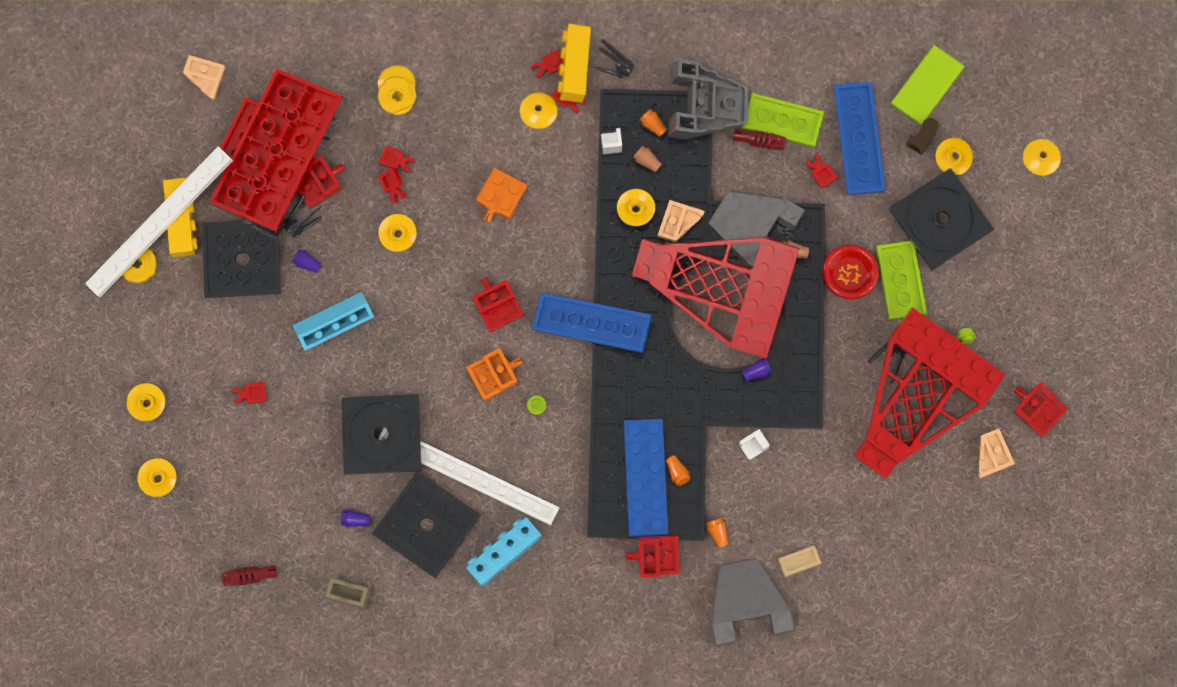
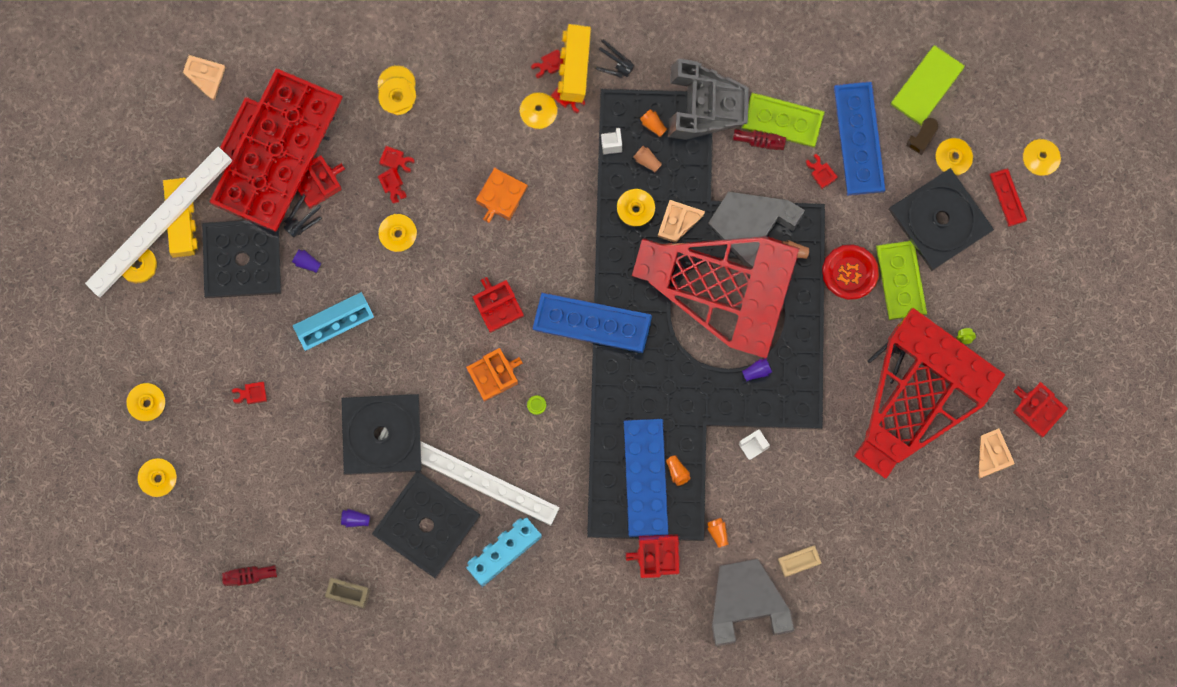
none -> red tile [989,168,1027,227]

